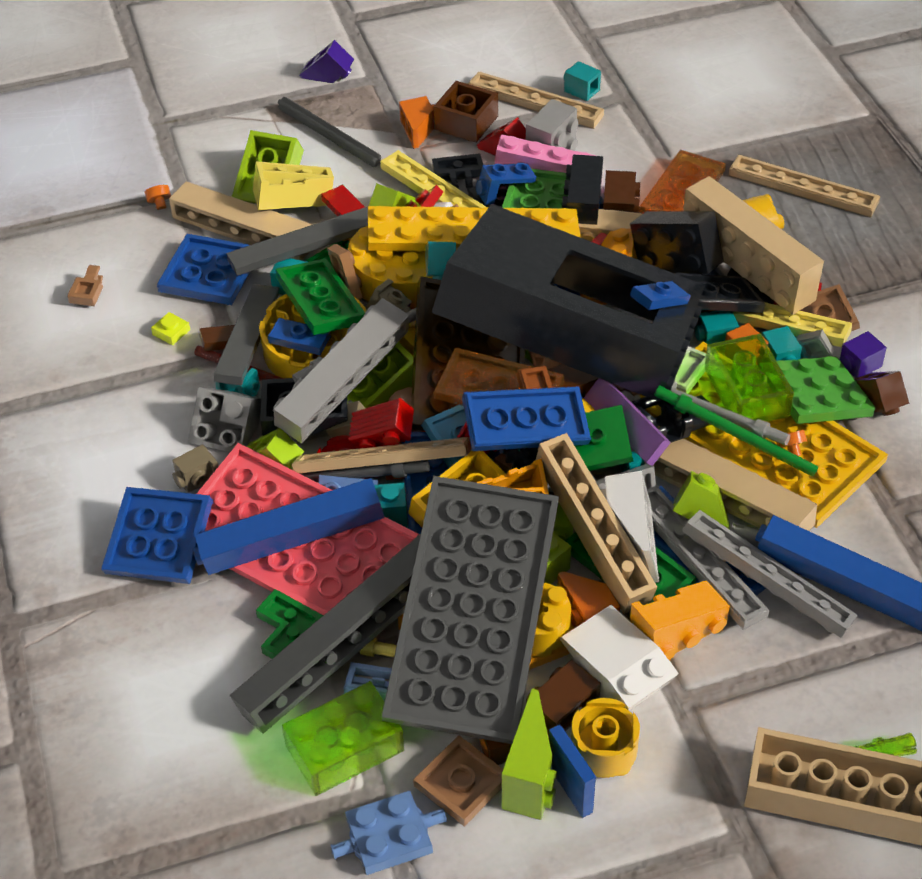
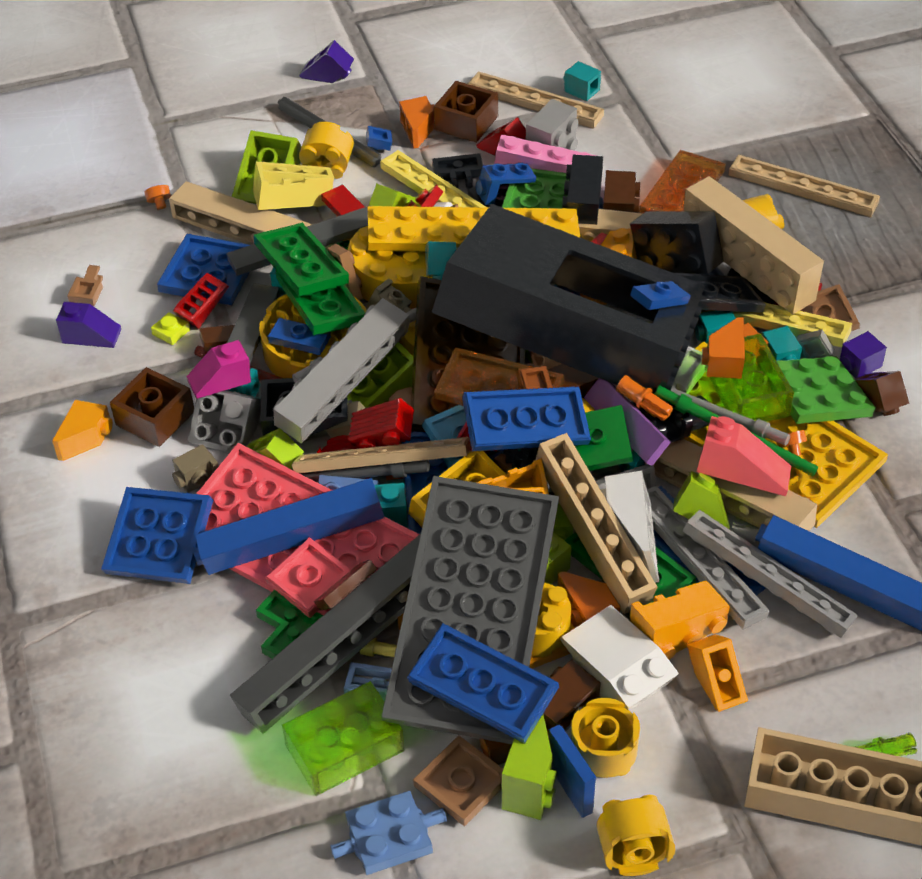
none -> light orange slope [52,400,113,461]
none -> dark purple slope [56,302,122,348]
none -> reddish brown brick [110,367,194,447]
none -> red slope [173,273,229,330]
none -> dark pink slope [187,340,251,399]
none -> green plate [254,222,349,297]
none -> coral tile [265,537,351,618]
none -> yellow brick [299,122,354,179]
none -> reddish brown tile [313,560,377,610]
none -> blue plate [366,126,393,151]
none -> blue tile [407,623,559,744]
none -> yellow brick [596,795,675,876]
none -> orange axle [616,375,673,421]
none -> light orange slope [687,634,748,712]
none -> coral slope [696,416,791,496]
none -> orange slope [701,317,745,379]

